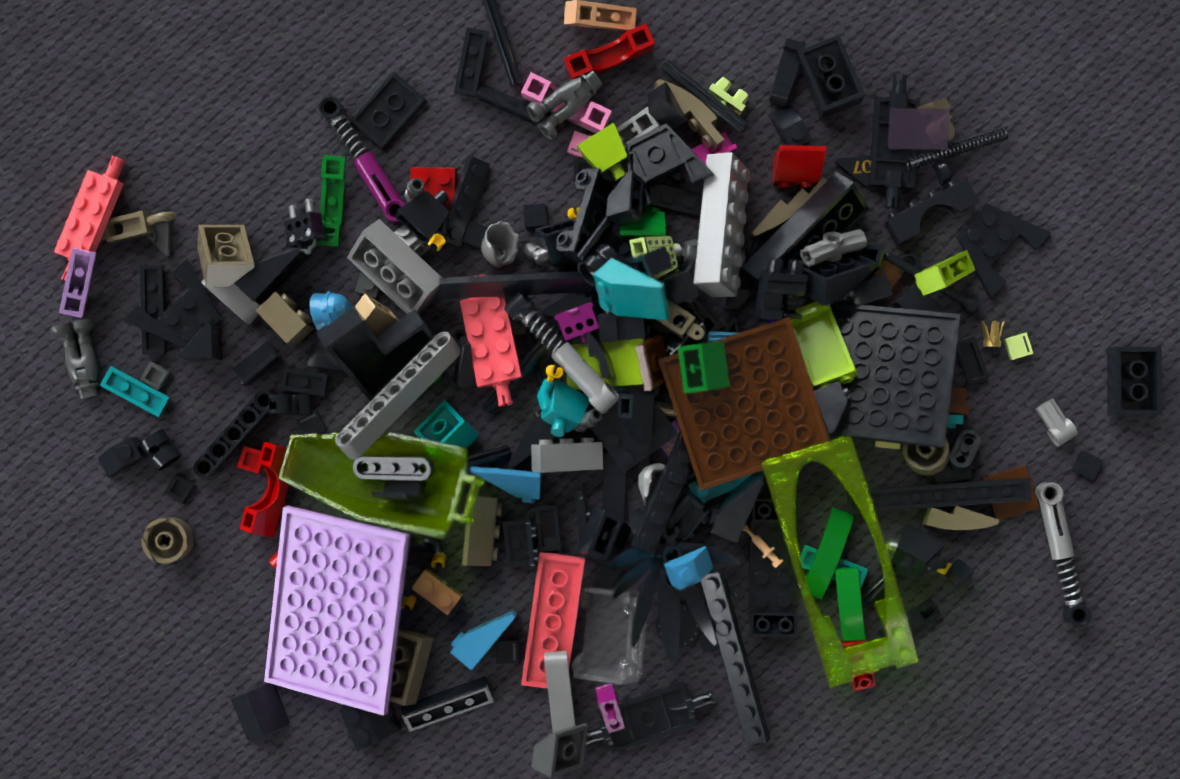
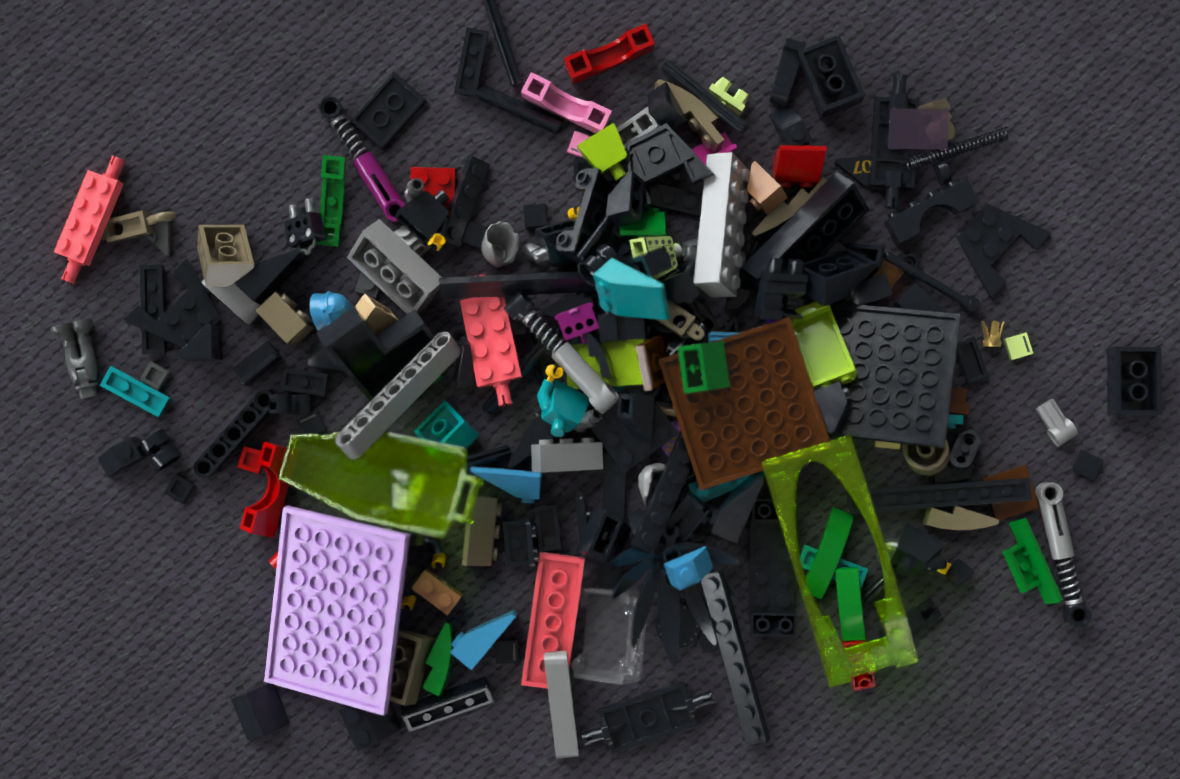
lavender slope [59,247,96,318] -> none
dark tan brick [142,517,194,564] -> none
plate [353,456,435,480] -> none
black panel [372,480,427,503] -> none
dark grey piece [526,71,602,140] -> none
dark grey slope [531,723,588,778] -> none
light nougat slope [564,0,637,31] -> none
magenta piece [595,683,625,733] -> none
light nougat piece [743,525,783,568] -> none
light grey piece [800,229,867,267] -> none
lime slope [915,250,975,296] -> none
none -> green slope [423,622,454,696]
none -> medium nougat slope [747,161,788,215]
none -> green bracket [1002,518,1063,604]

